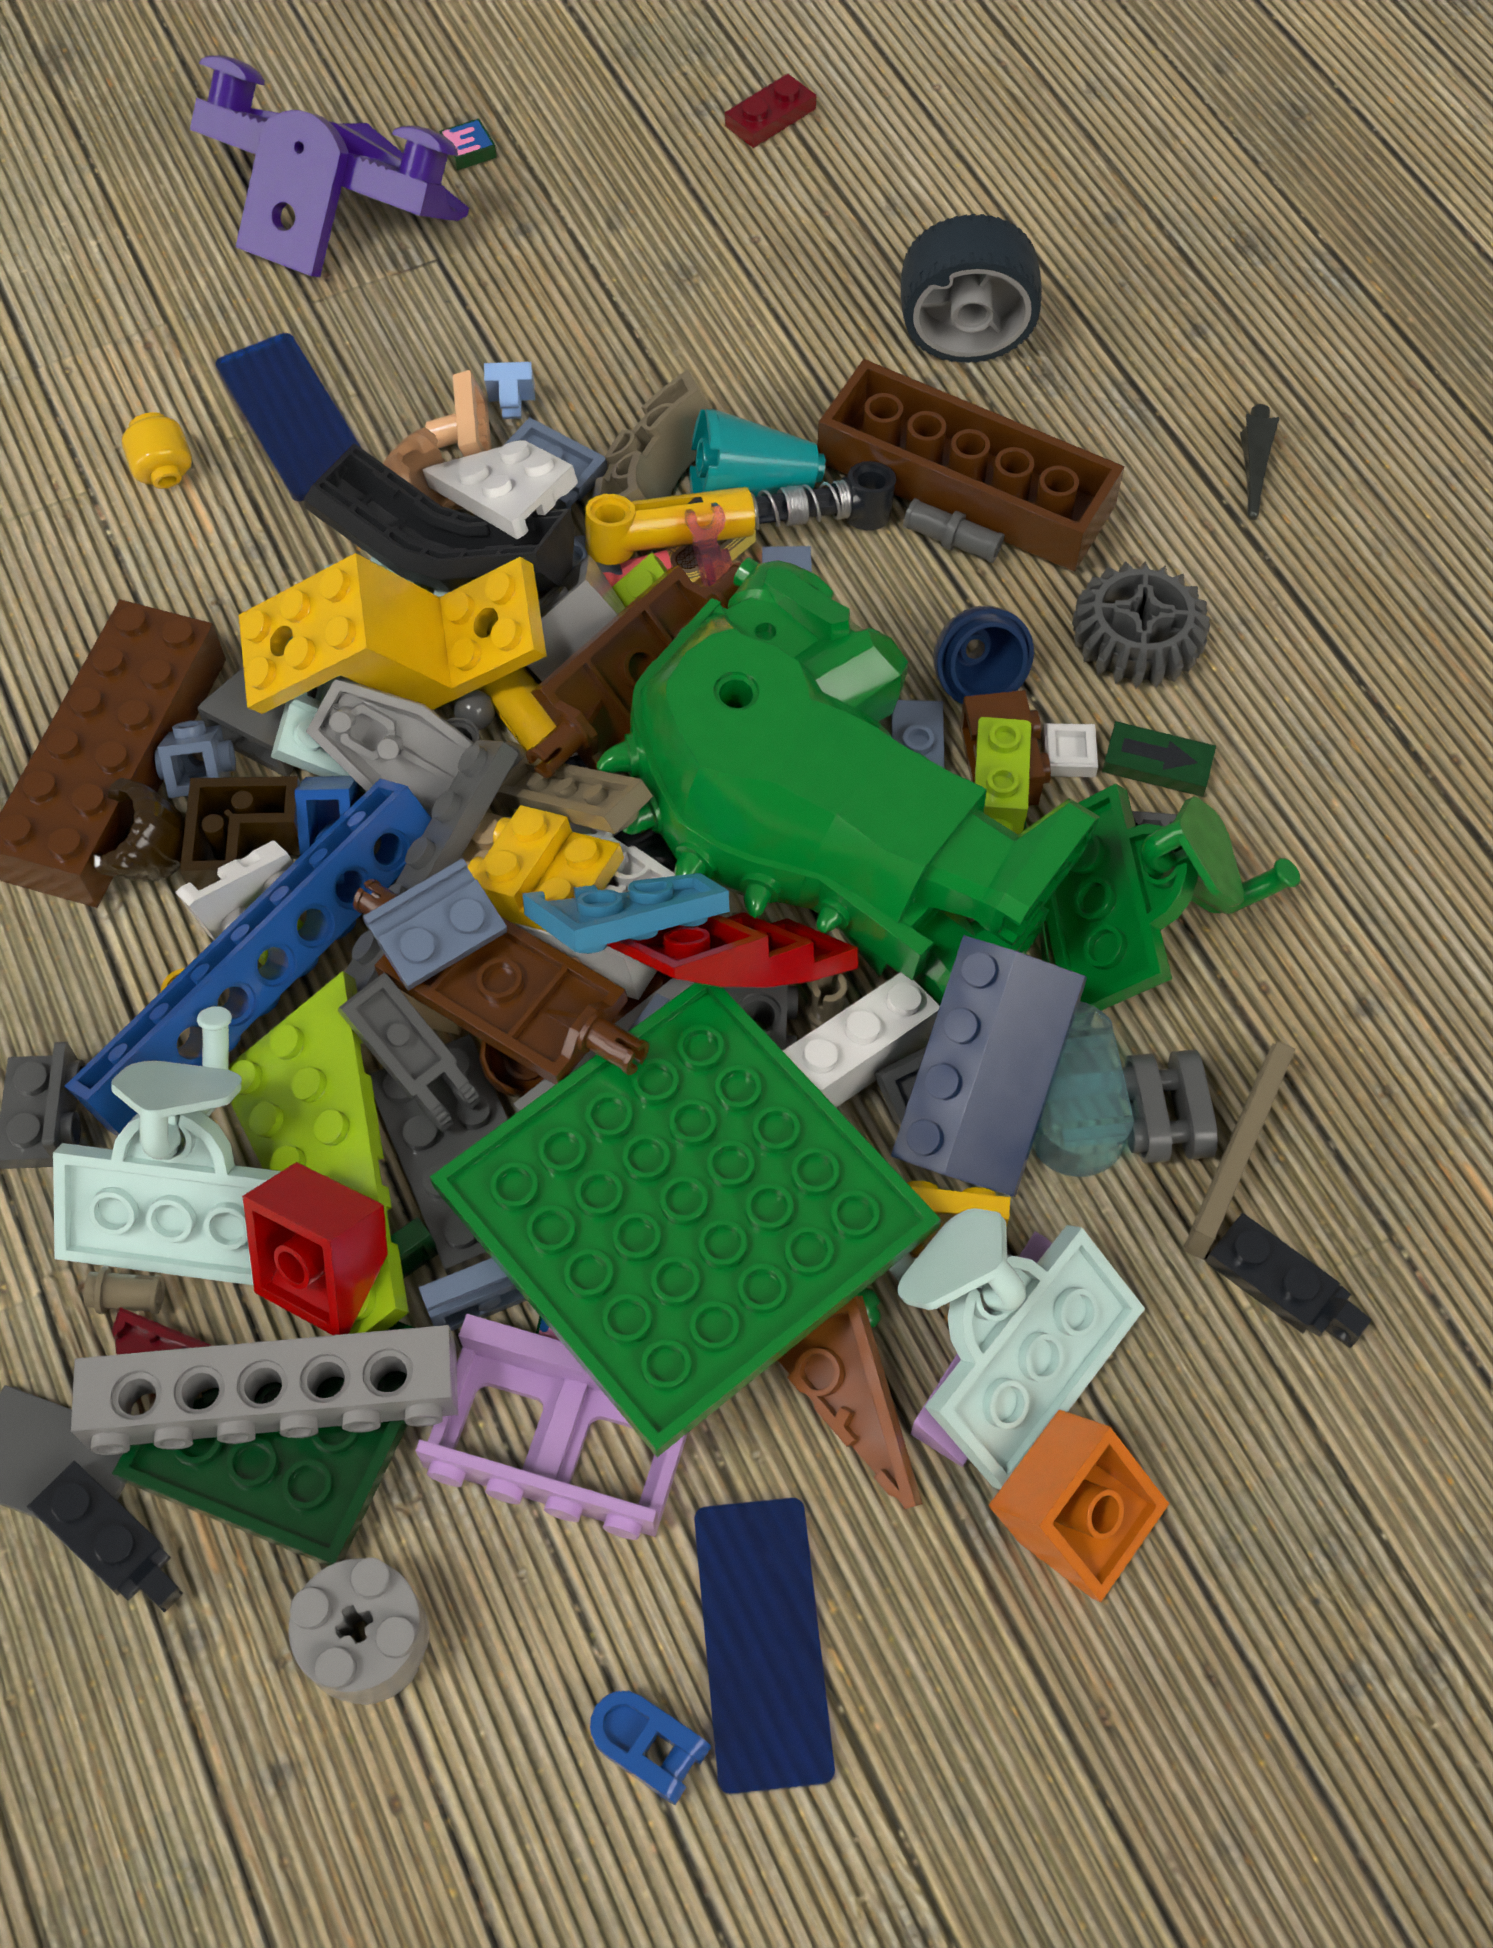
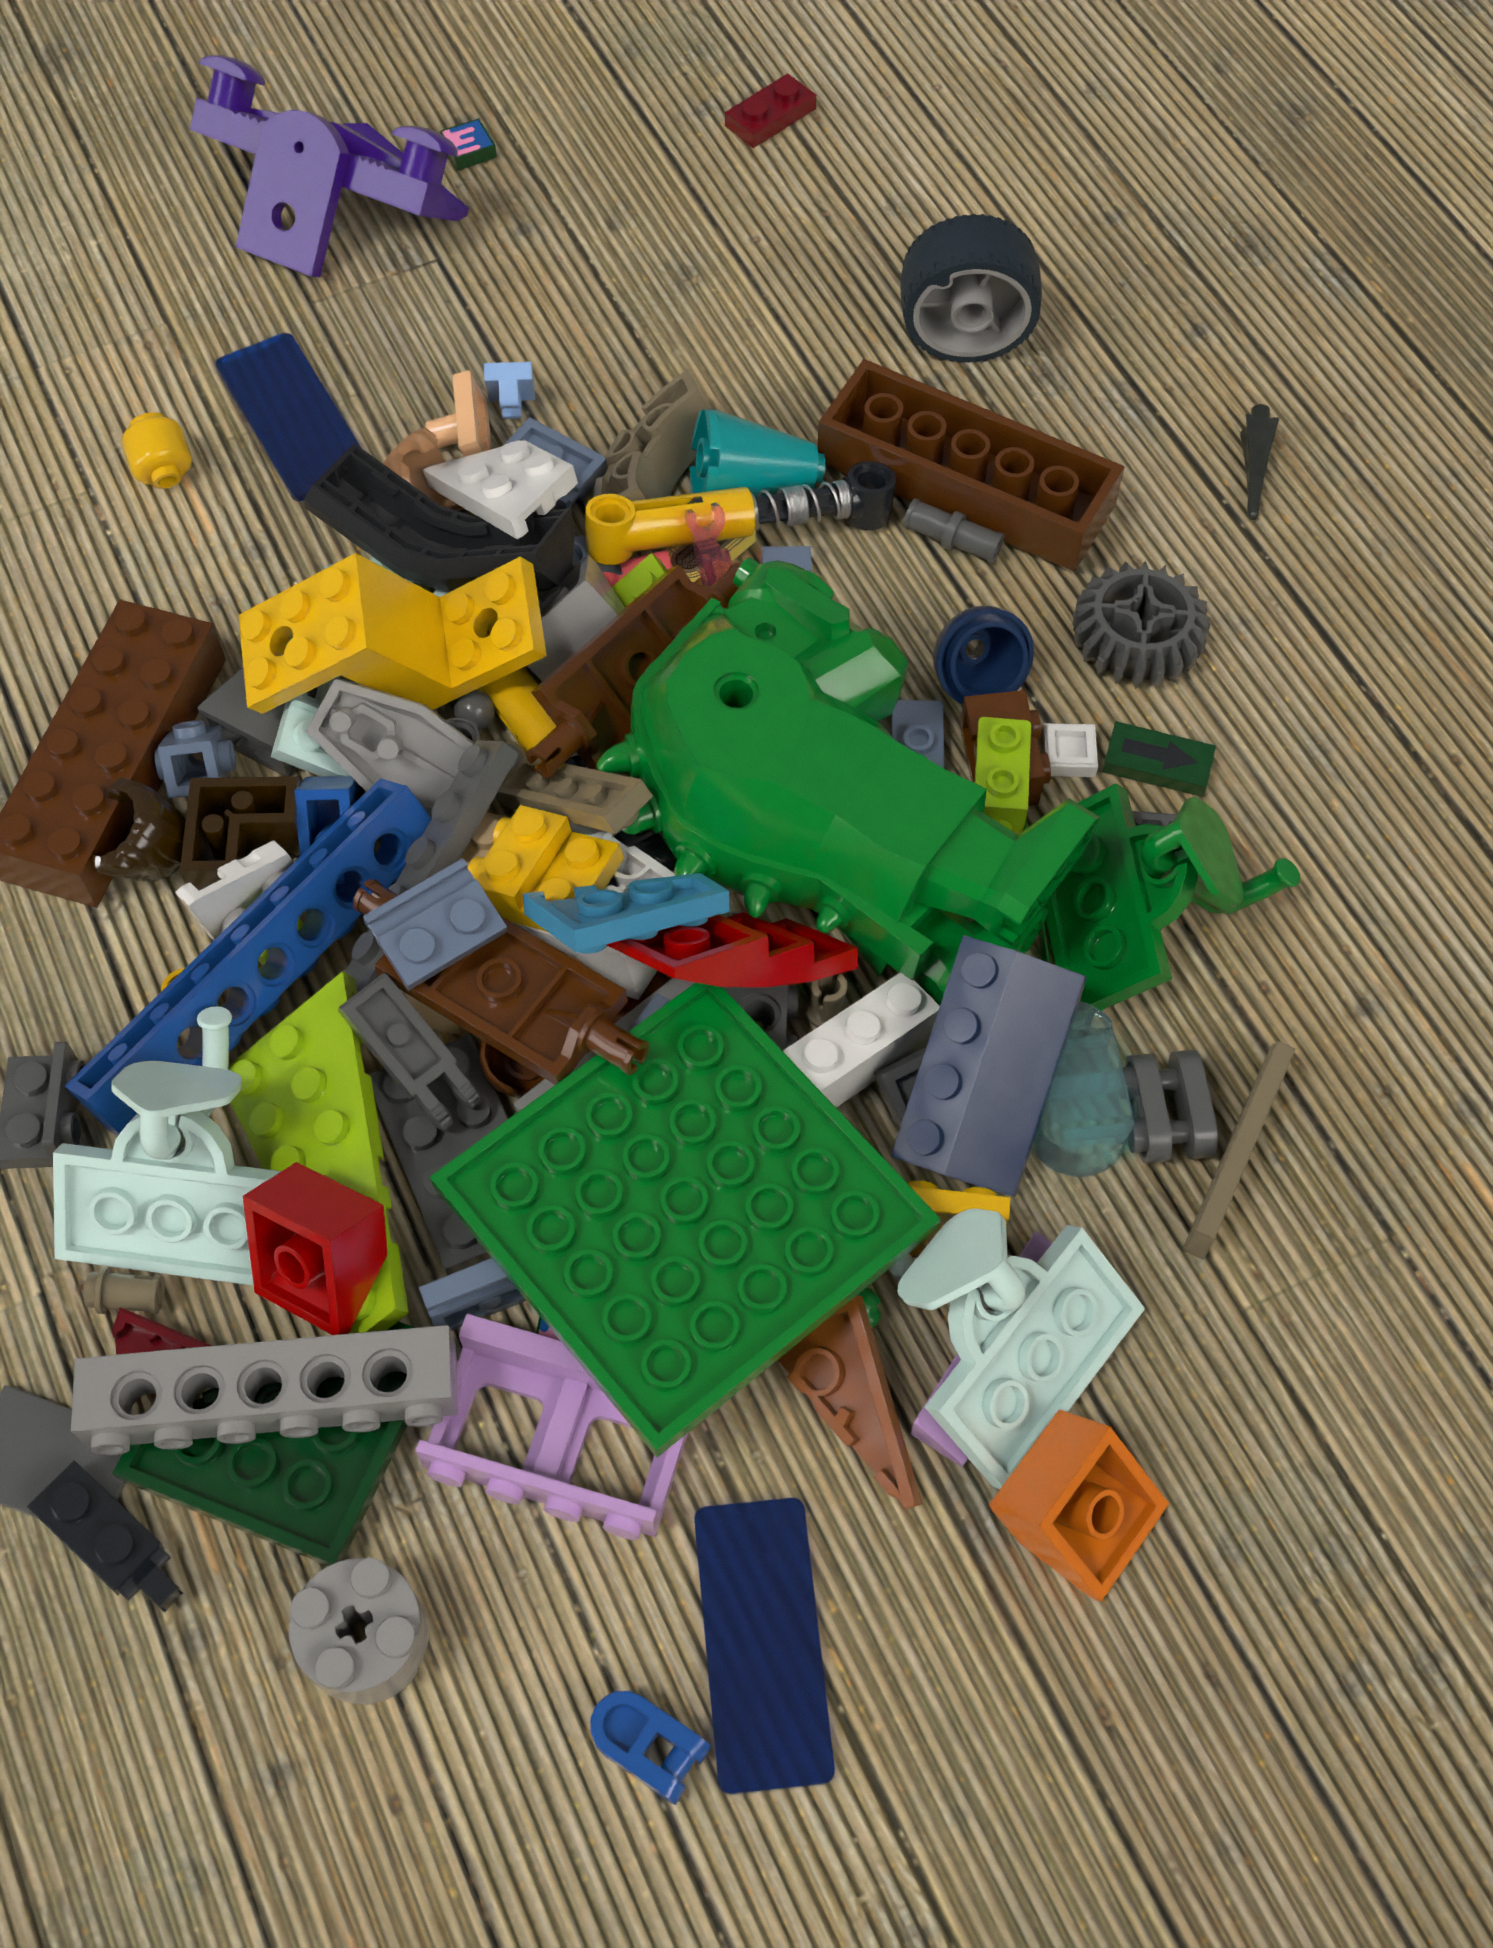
dark green tile [391,1217,438,1279] -> none
black hinge [1206,1212,1372,1348] -> none

